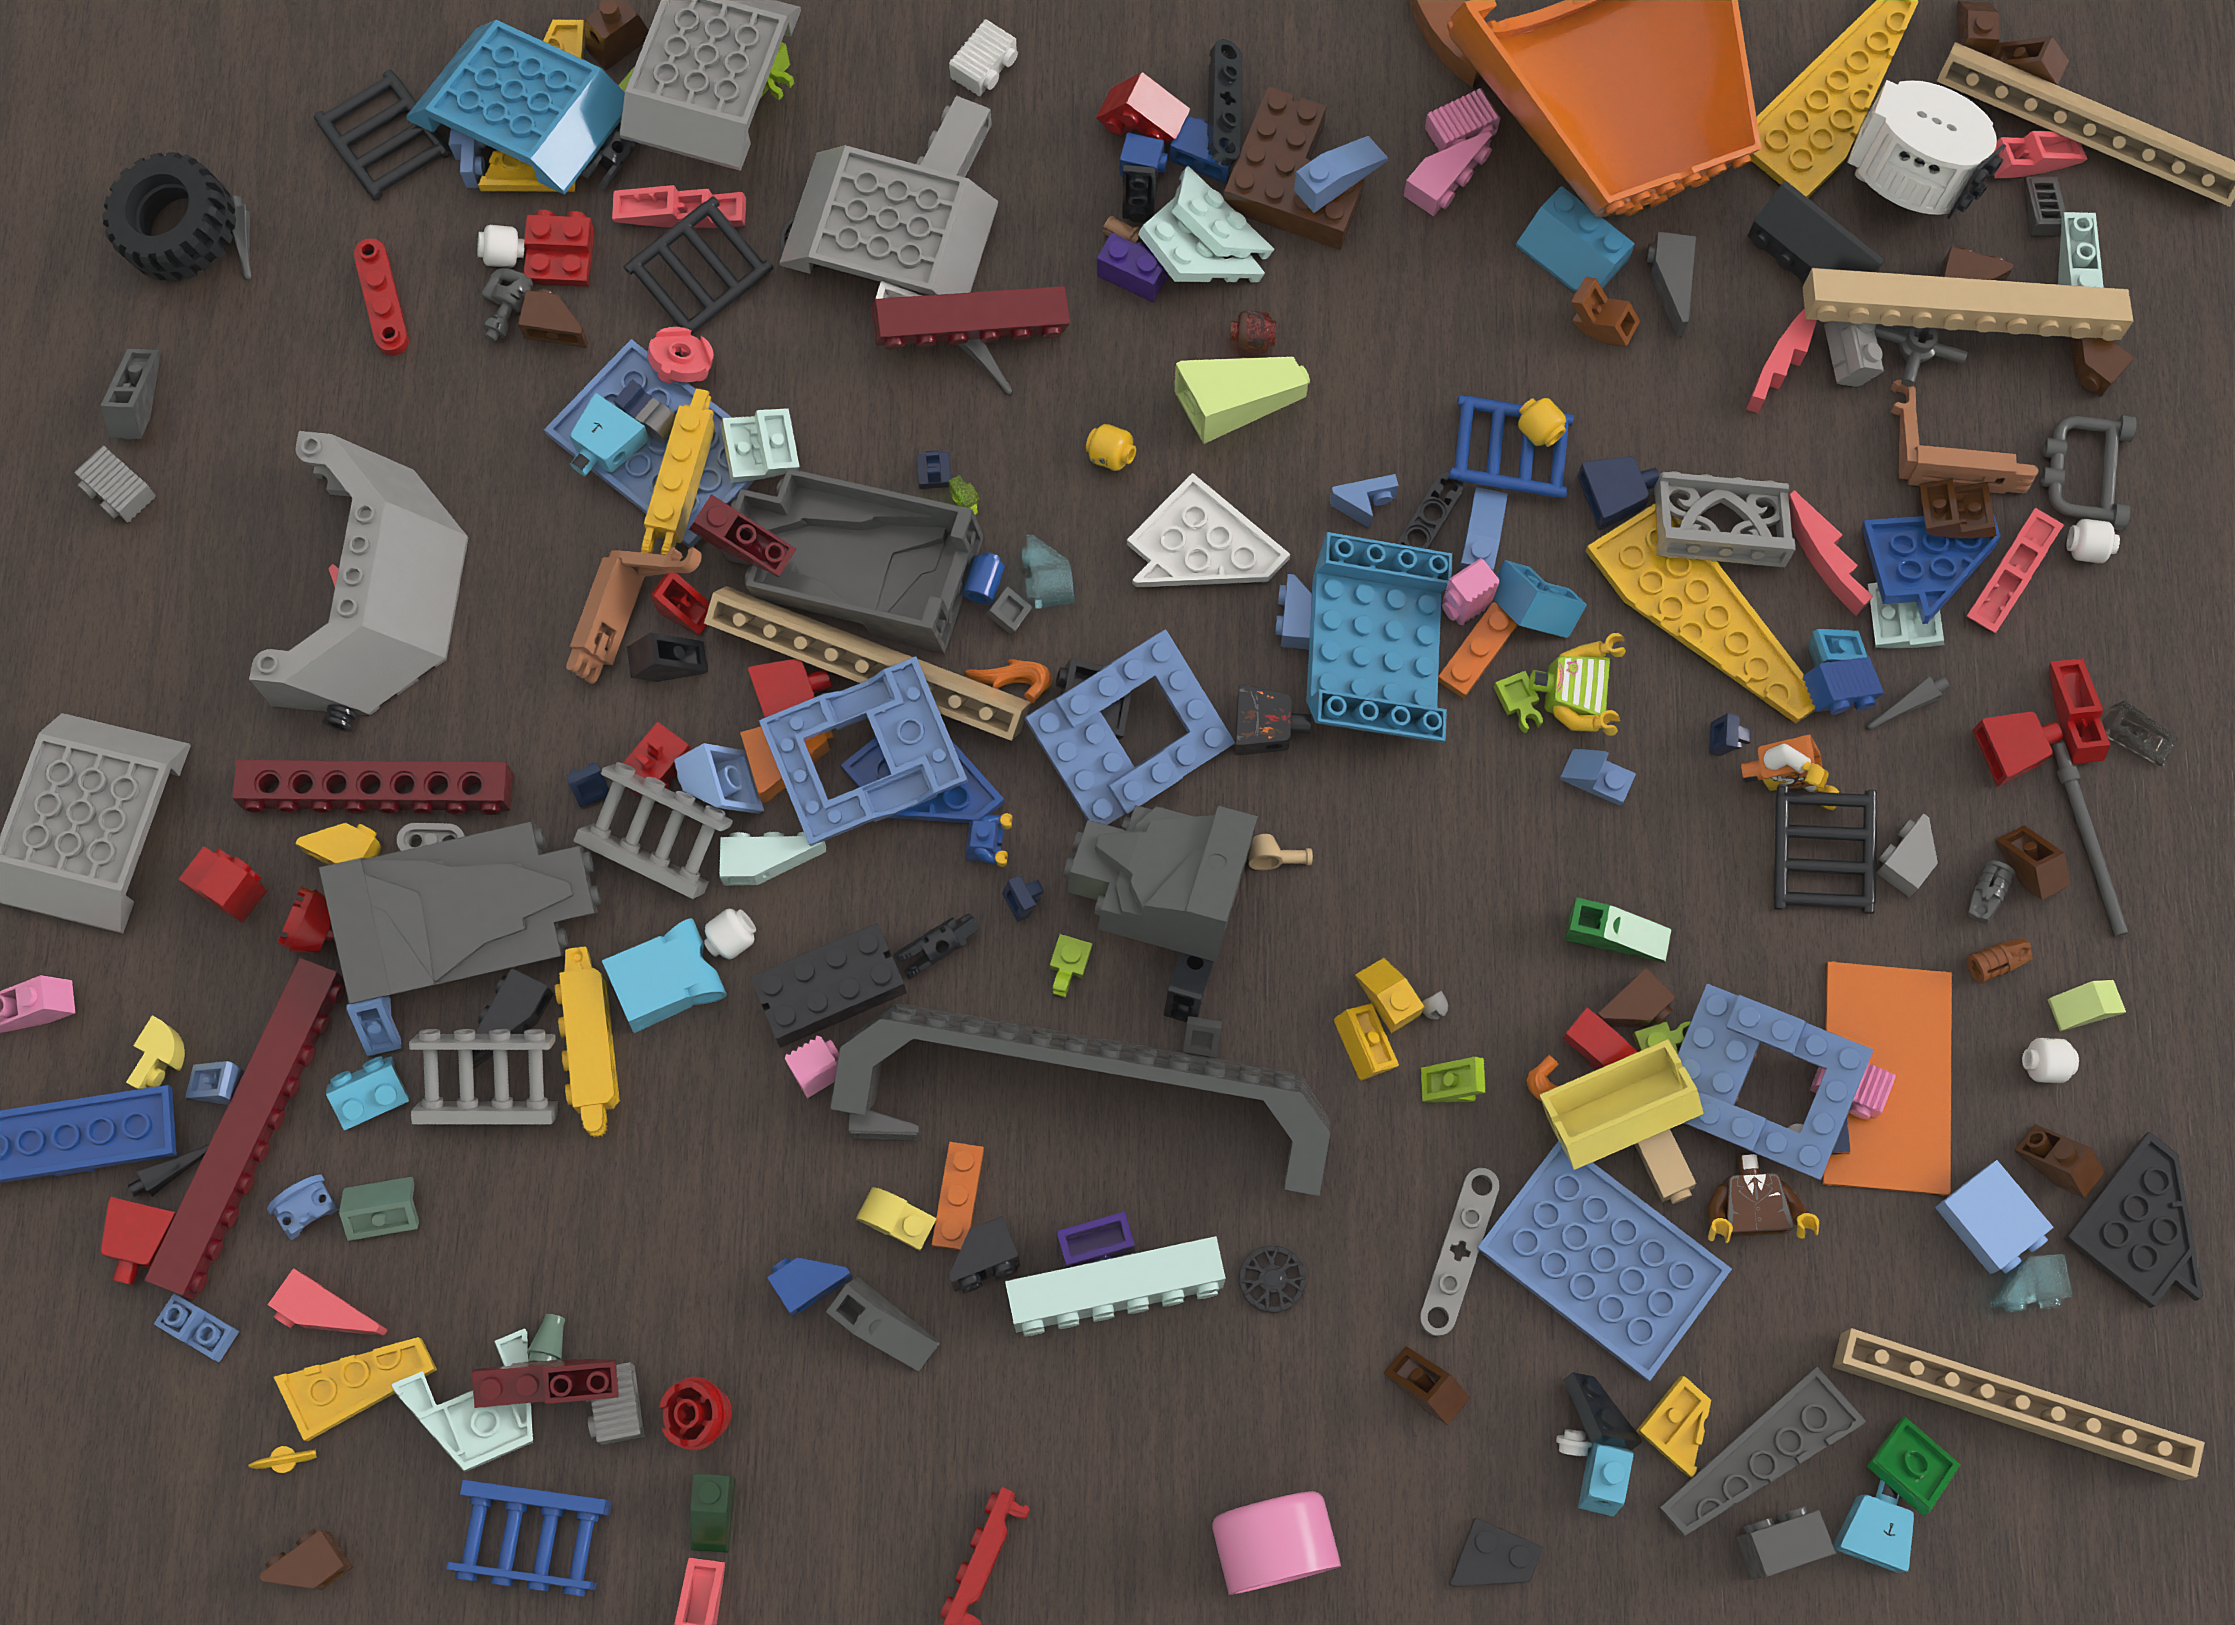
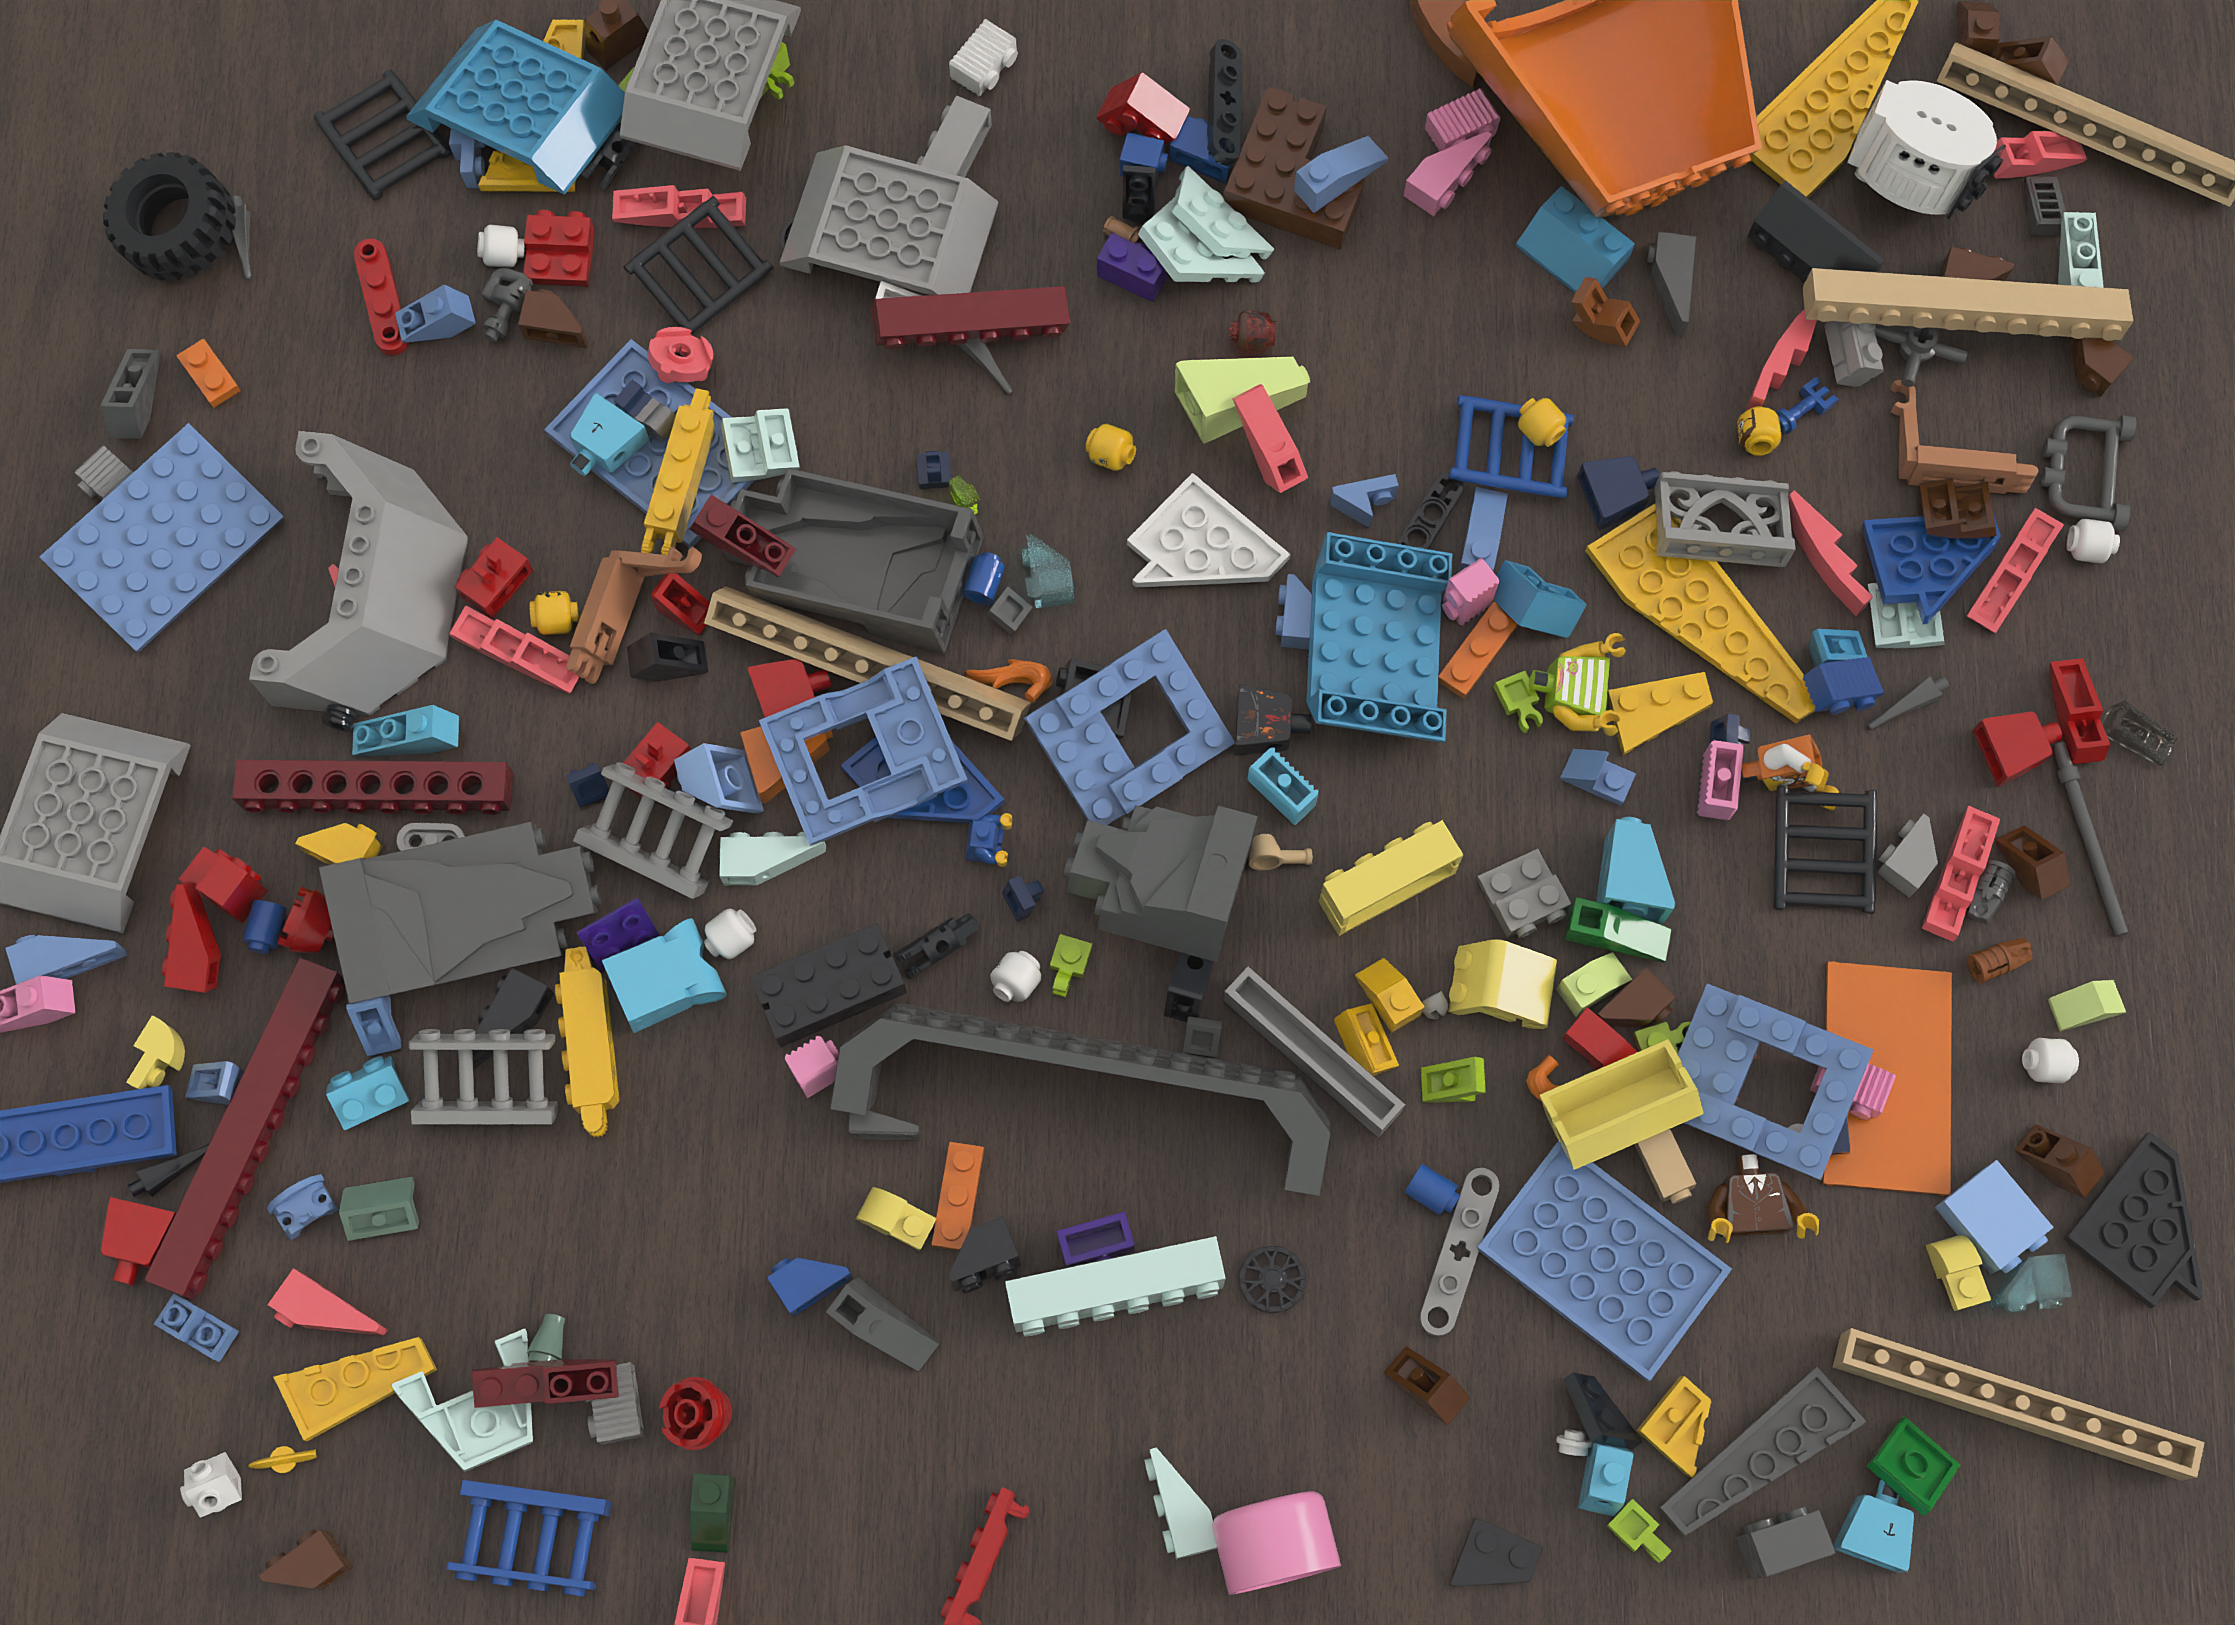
none -> medium blue slope [5,935,128,985]
none -> medium blue plate [40,423,285,653]
none -> red slope [162,881,221,993]
none -> orange plate [176,338,241,408]
none -> white brick [180,1452,242,1518]
none -> blue brick [242,900,287,954]
none -> medium azure slope [352,705,459,757]
none -> medium blue slope [395,285,476,343]
none -> coral slope [449,606,579,694]
none -> red brick [455,537,534,620]
none -> yellow head [530,591,579,635]
none -> dark purple hinge [577,898,660,973]
none -> white head [990,951,1041,1002]
none -> light aqua slope [1144,1448,1217,1560]
none -> light grey brick [1223,967,1405,1138]
none -> coral slope [1232,384,1308,493]
none -> medium azure brick [1247,748,1318,825]
none -> light yellow piece [1319,820,1463,936]
none -> blue brick [1404,1163,1461,1215]
none -> light yellow piece [1448,940,1557,1029]
none -> light grey plate [1476,849,1571,939]
none -> yellowish green slope [1556,952,1632,1017]
none -> medium azure slope [1596,817,1675,925]
none -> yellow wing [1607,672,1713,756]
none -> lime plate [1607,1499,1671,1564]
none -> bright pink brick [1697,740,1744,820]
none -> yellow head [1737,406,1781,456]
none -> blue hinge [1776,377,1839,434]
none -> coral slope [1922,806,2000,942]
none -> light yellow brick [1925,1234,1991,1311]

